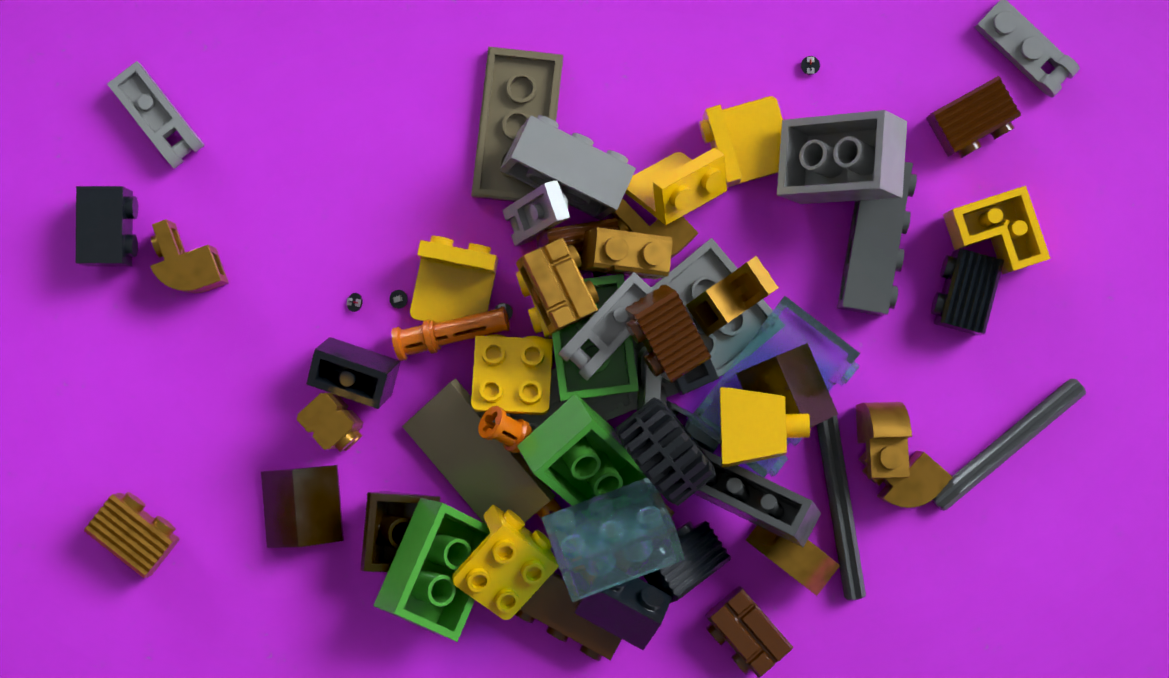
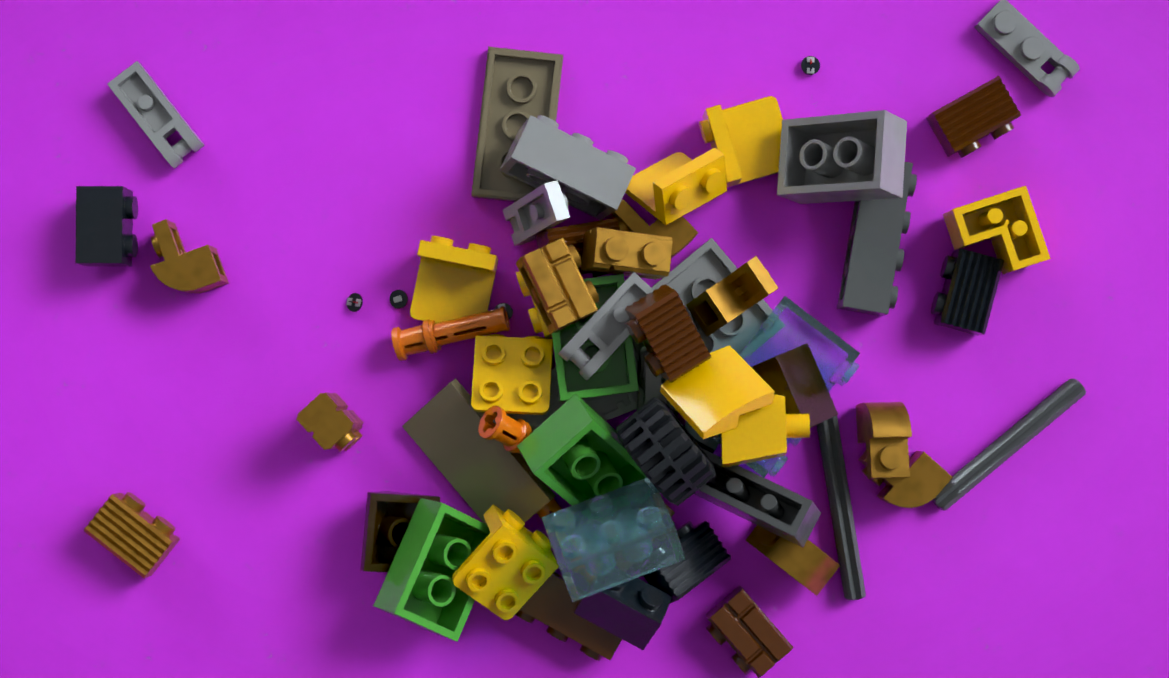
dark brown slope [261,465,344,548] -> none
black brick [306,337,401,409] -> none
none -> yellow slope [660,345,775,439]

